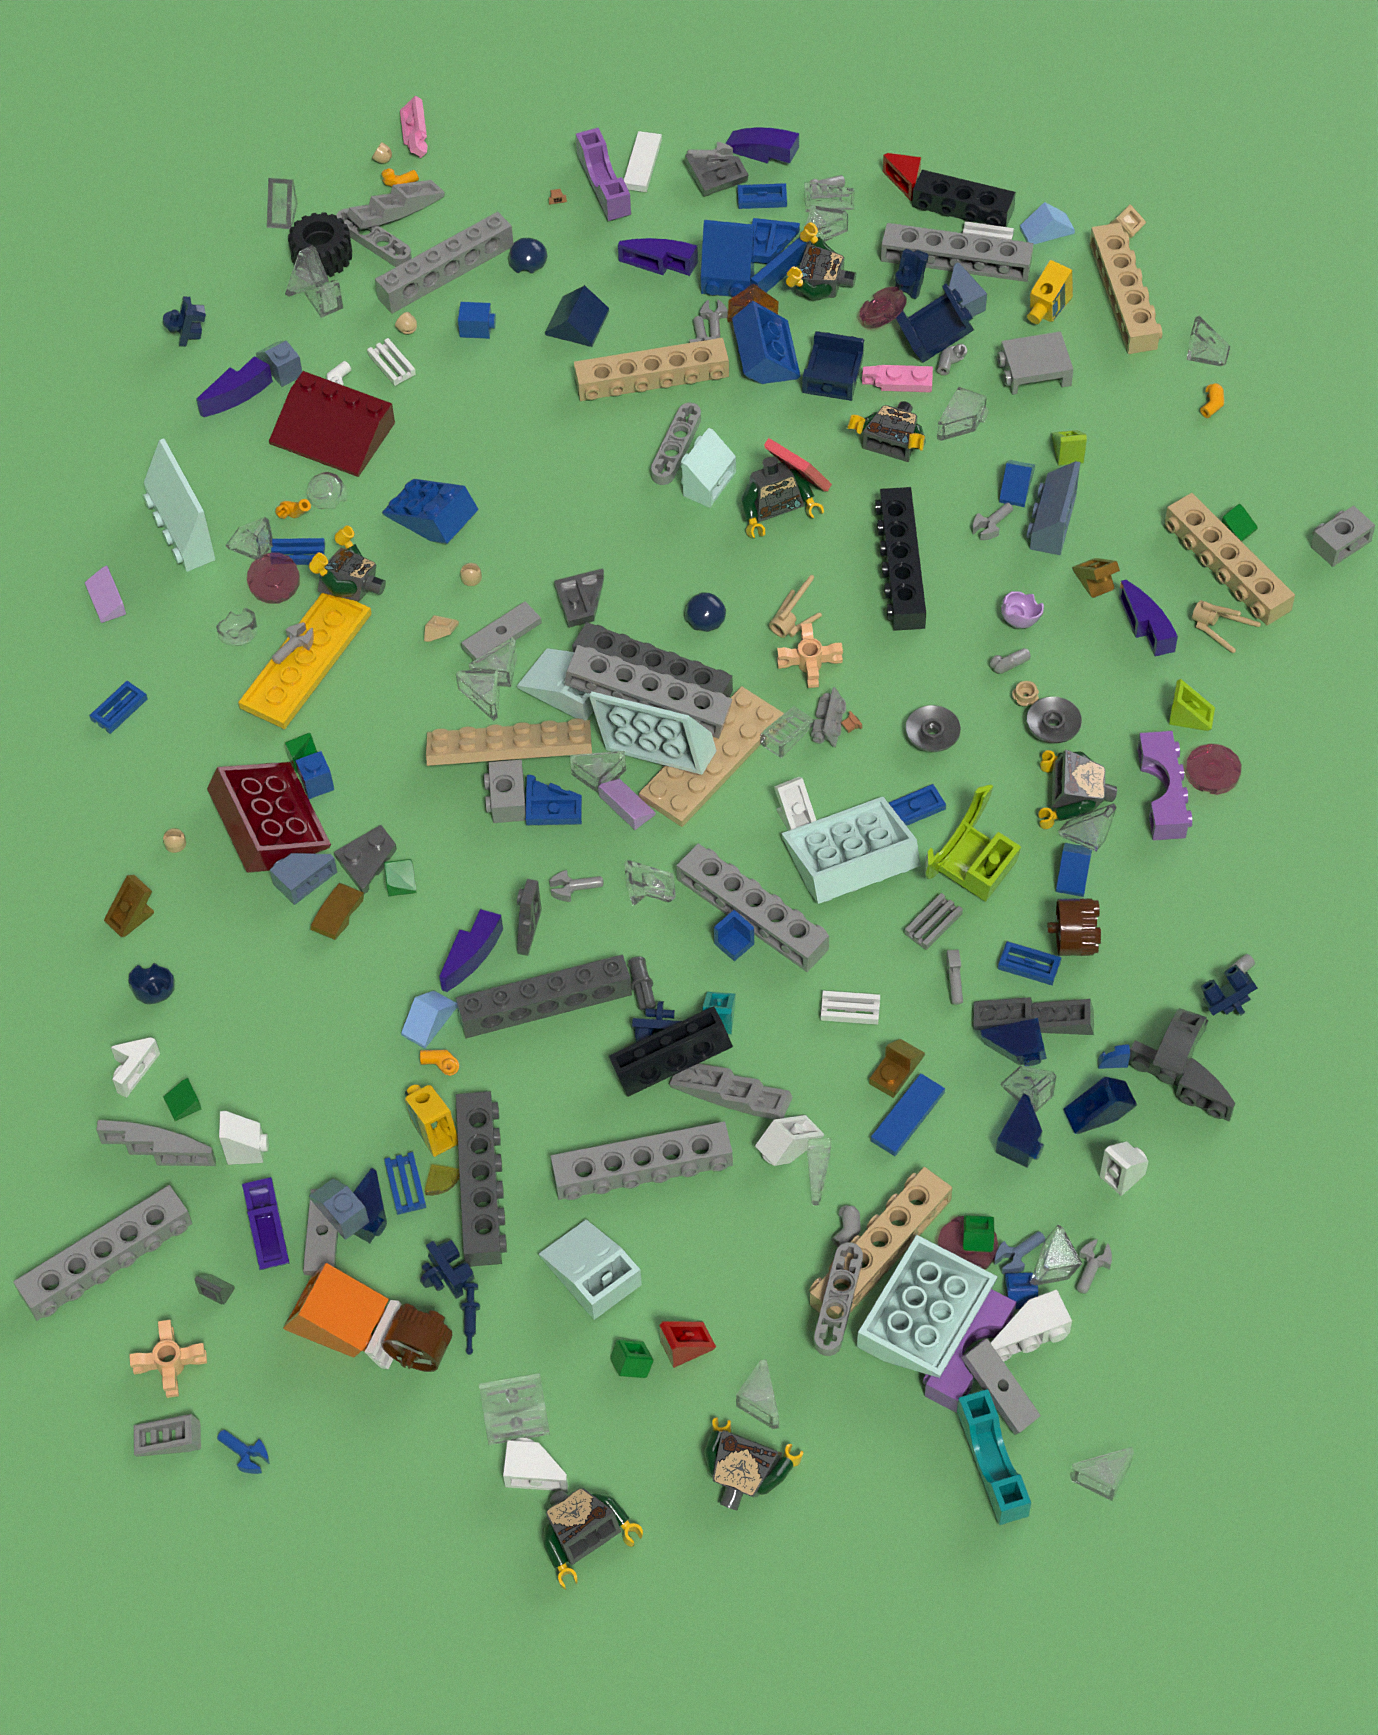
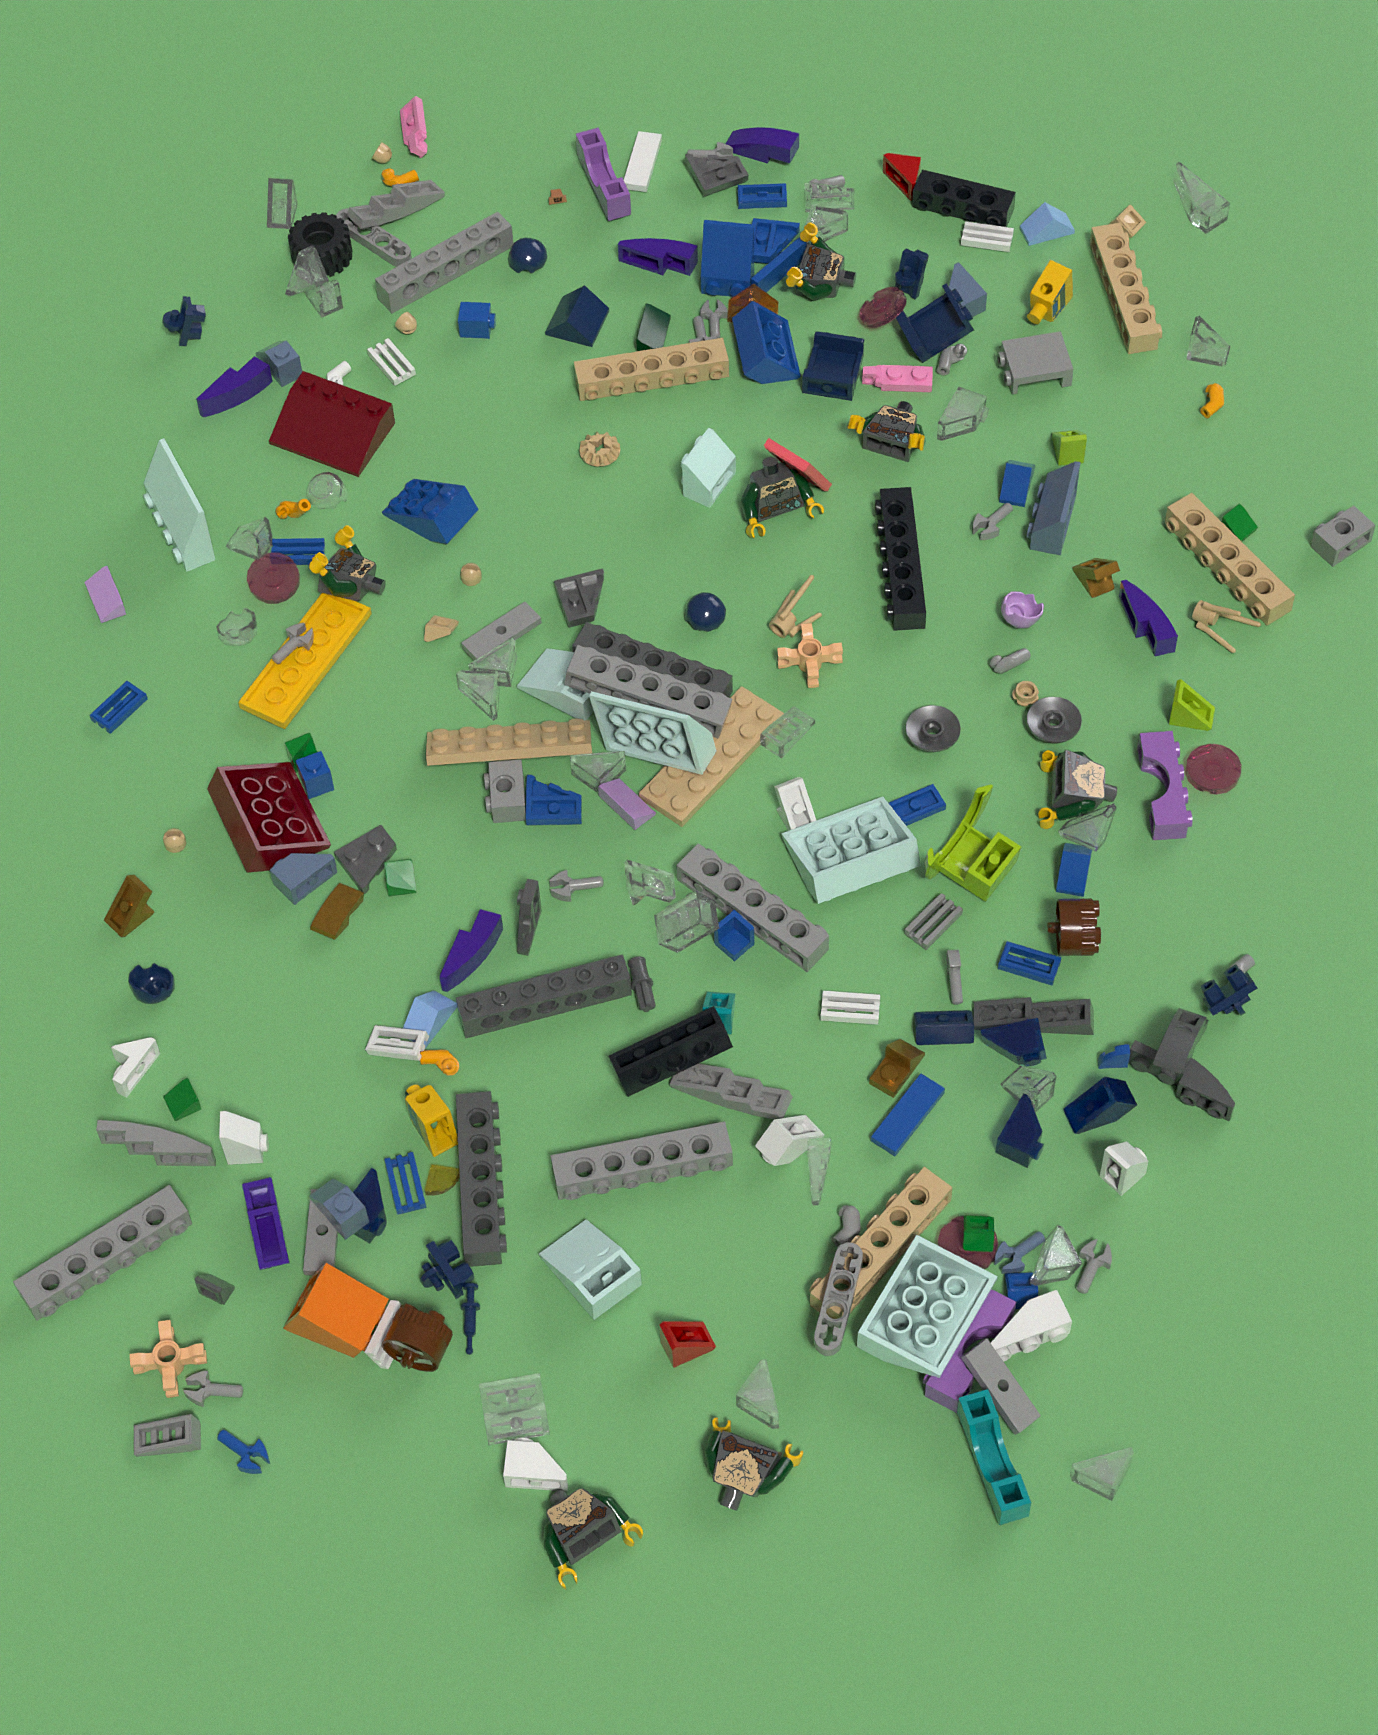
green slope [610,1340,654,1378] -> none
dark blue hips [632,1001,681,1043] -> none
light grey beam [651,403,701,485] -> none
light grey hinge [811,687,846,747] -> none
nougat piece [841,711,863,733] -> none
light grey brick [881,223,1034,282] -> none
none -> light grey bar [183,1371,243,1407]
none -> white tile [365,1025,429,1061]
none -> tan gear [579,431,620,467]
none -> slope [636,303,671,351]
none -> clear brick [654,891,719,953]
none -> dark blue slope [914,1010,974,1045]
none -> clear slope [1173,162,1230,234]

